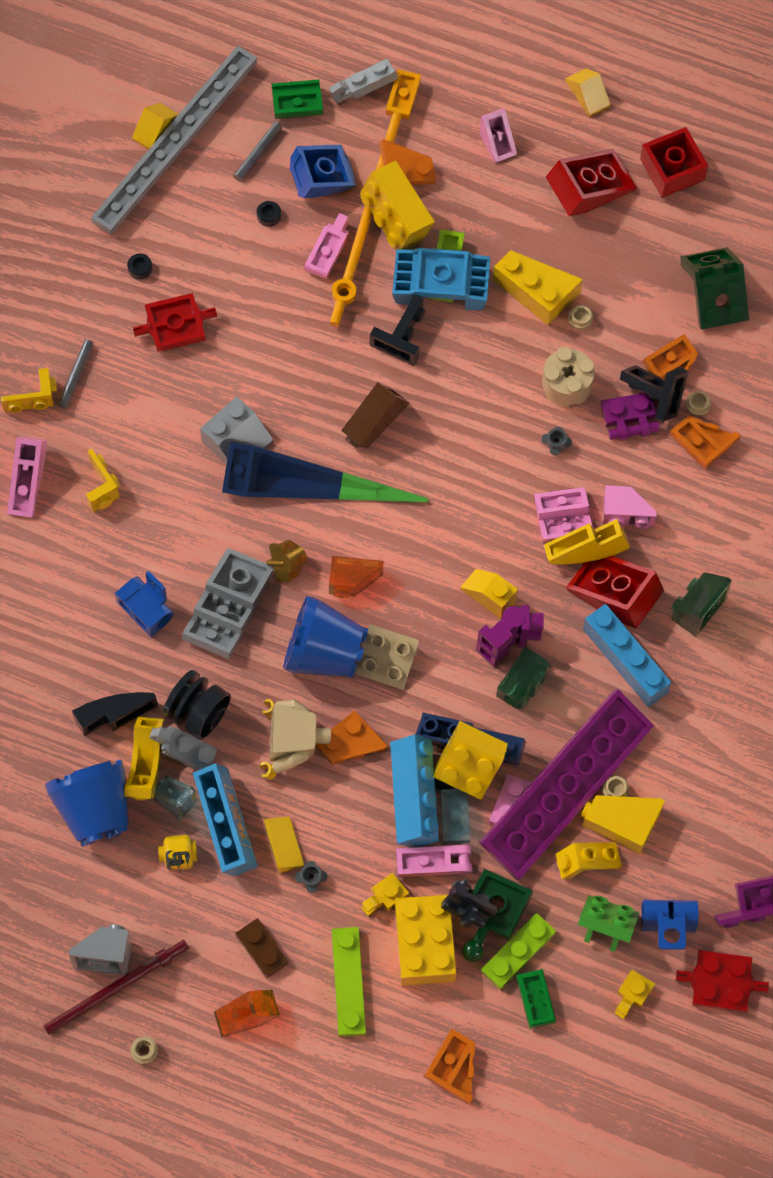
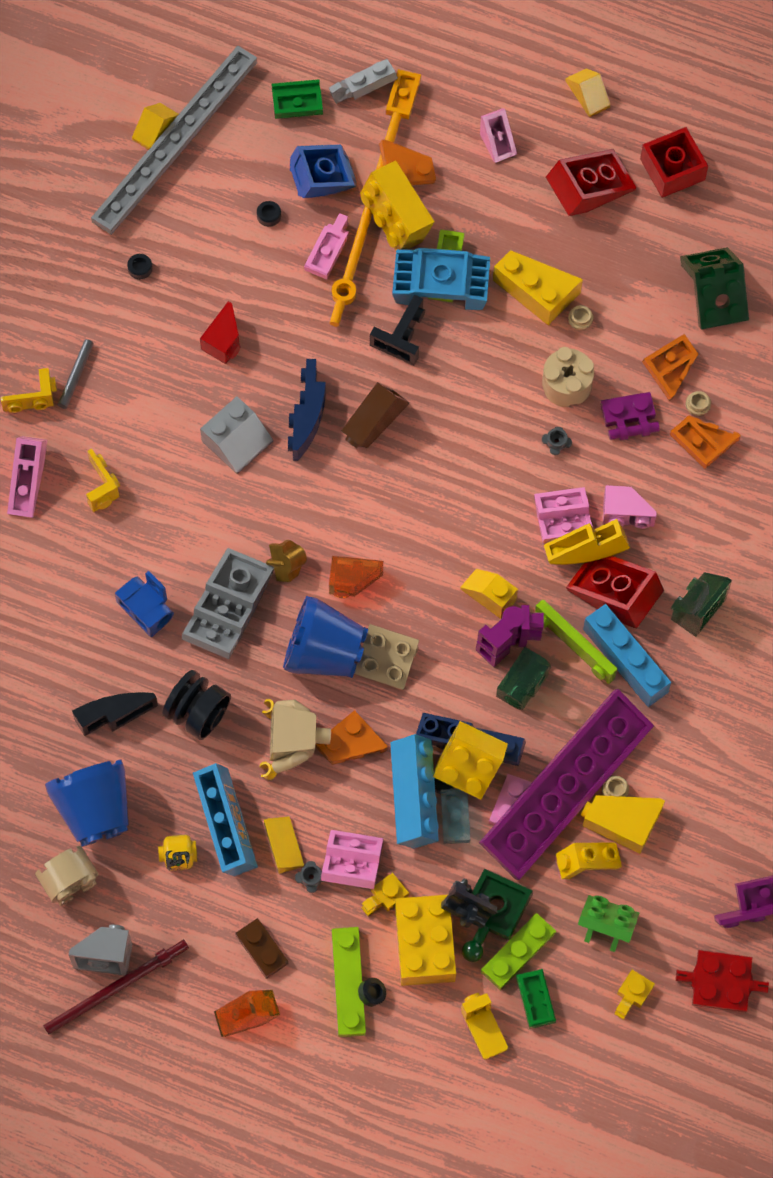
yellow arch [124,717,164,801] -> none
tan plate [130,1036,158,1064] -> none
red plate [132,293,217,352] -> none
light grey hinge [149,726,217,771] -> none
clear light blue slope [153,775,197,821] -> none
dark blue plate [222,442,429,502] -> none
flat silver bar [233,122,282,182] -> none
bright pink plate [396,845,473,877] -> none
orange wing [423,1028,475,1104] -> none
black bracket [619,365,689,422] -> none
blue piece [641,899,698,950] -> none
none -> tan brick [35,845,98,906]
none -> red slope [200,301,241,364]
none -> dark blue slope [288,359,326,461]
none -> bright pink slope [321,830,383,889]
none -> black tile [358,978,386,1007]
none -> yellow bracket [461,993,508,1060]
none -> lime plate [535,599,617,684]

